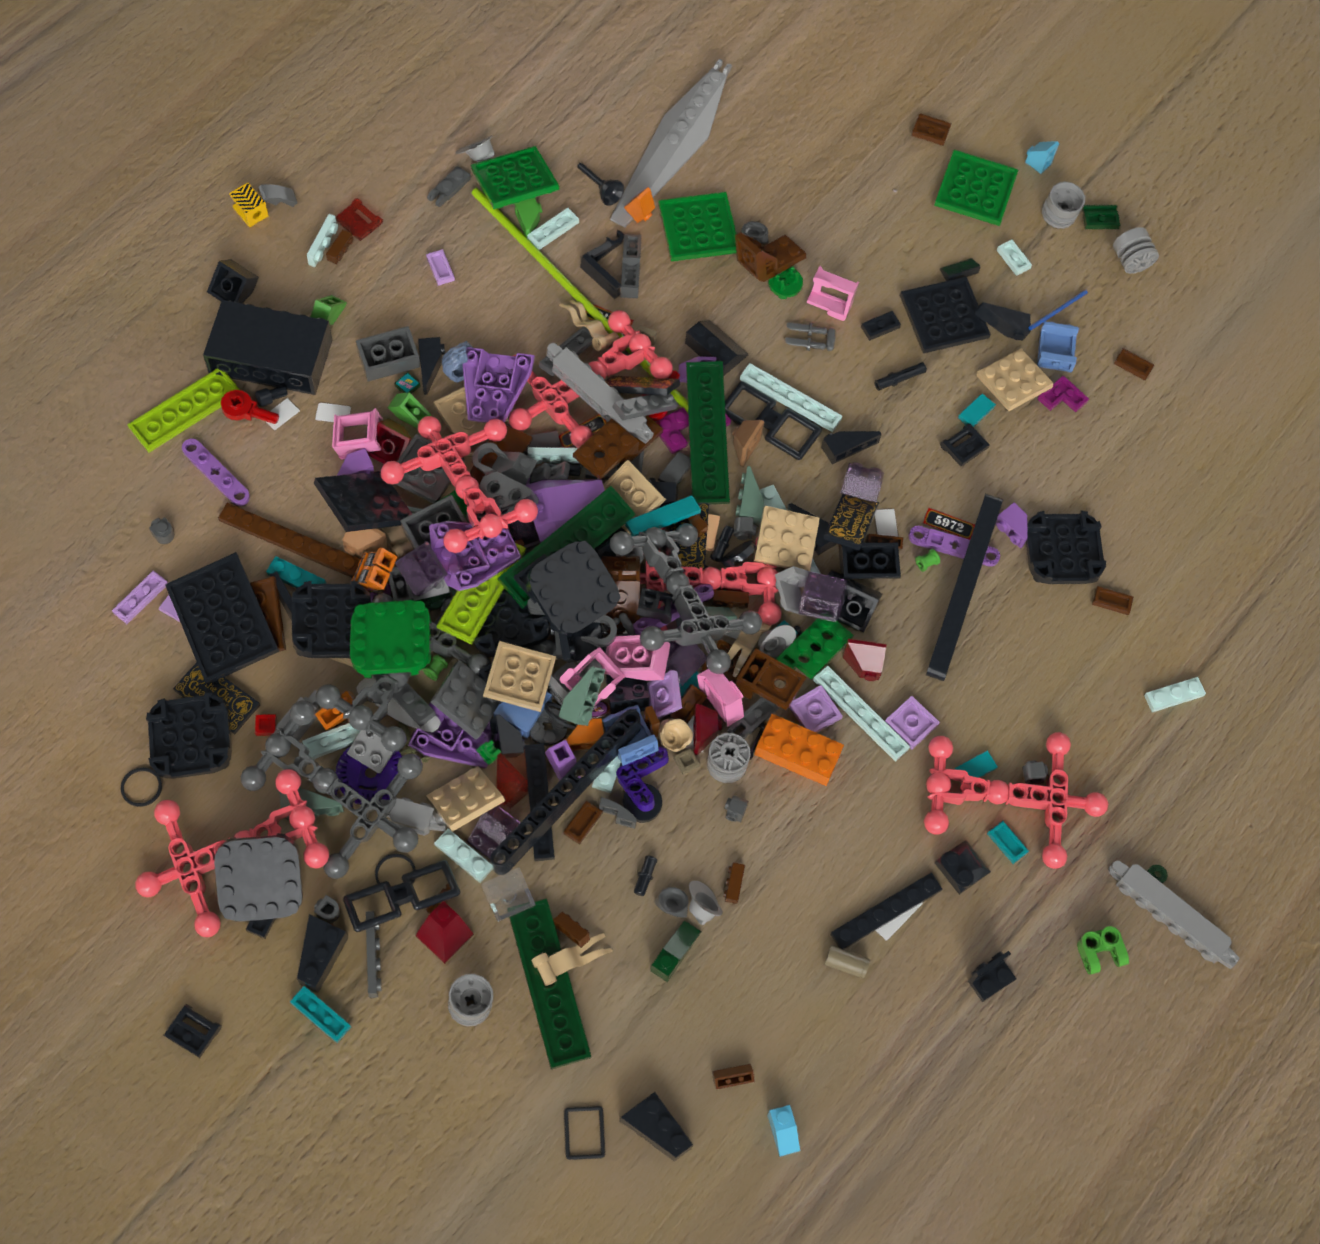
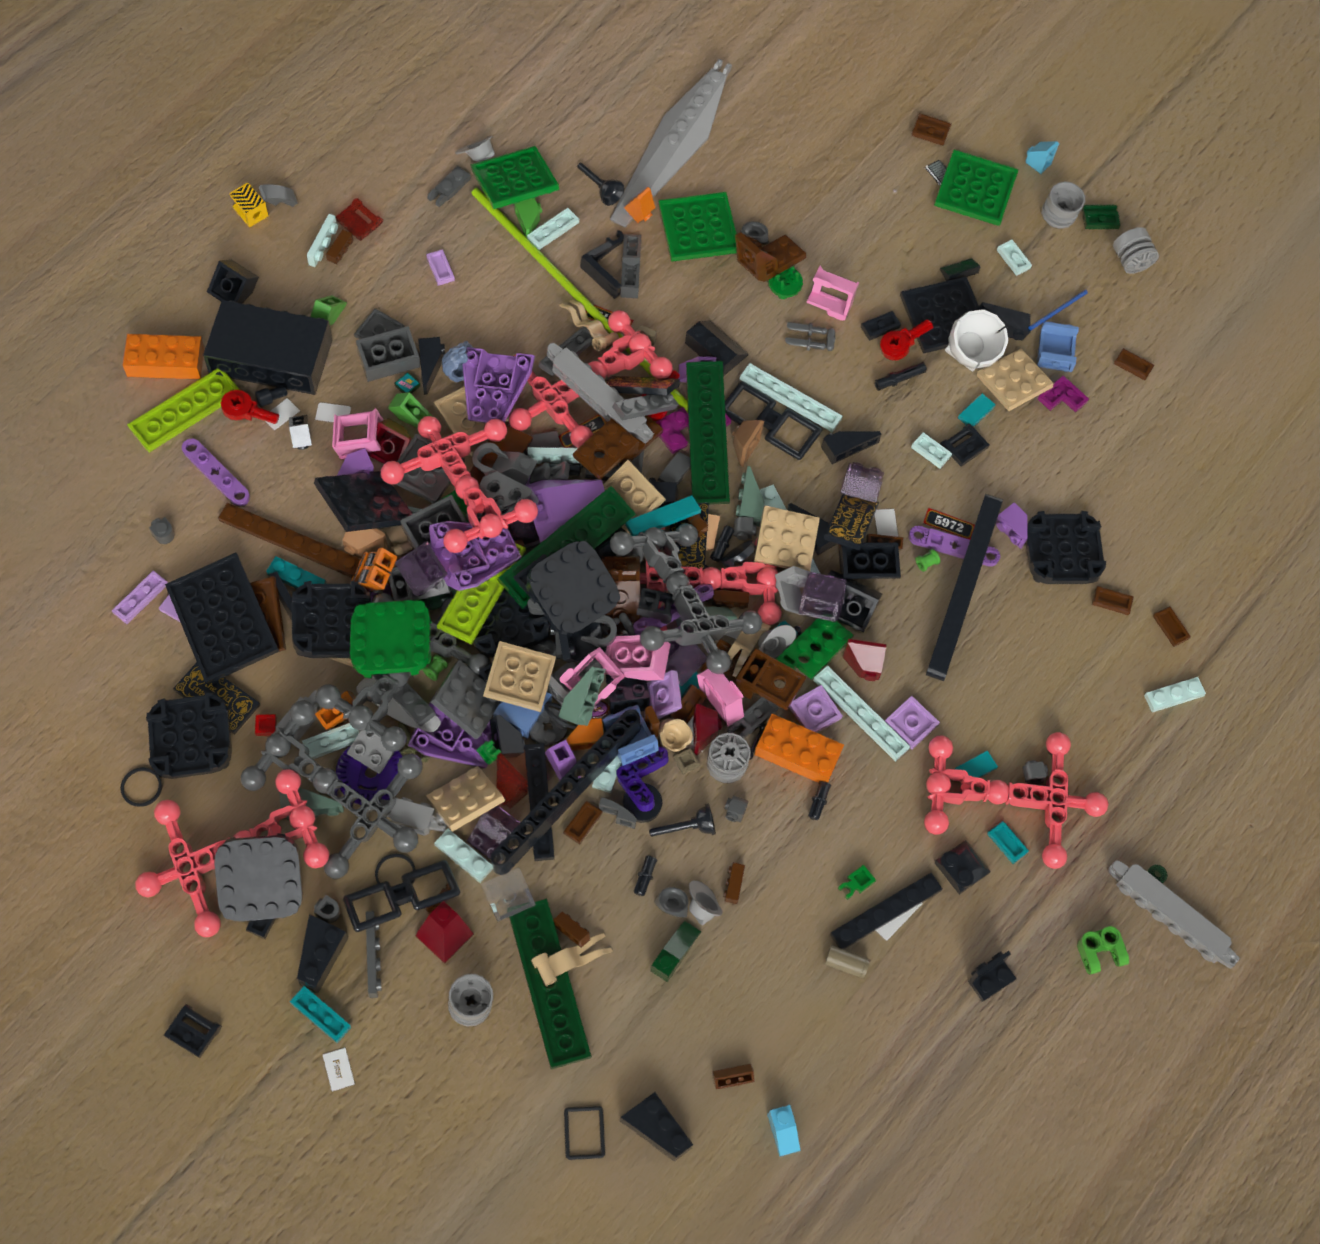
none -> orange brick [123,334,205,379]
none -> slope [289,415,312,450]
none -> white sticker [323,1048,355,1091]
none -> dark grey tile [354,308,405,339]
none -> black piece [649,803,716,837]
none -> black axle [808,781,831,820]
none -> green plate [838,865,876,900]
none -> red piece [880,320,933,361]
none -> light aqua plate [911,432,952,469]
none -> sticker [925,160,947,187]
none -> white plate [944,310,1008,371]
none -> reddish brown tile [1153,606,1191,647]

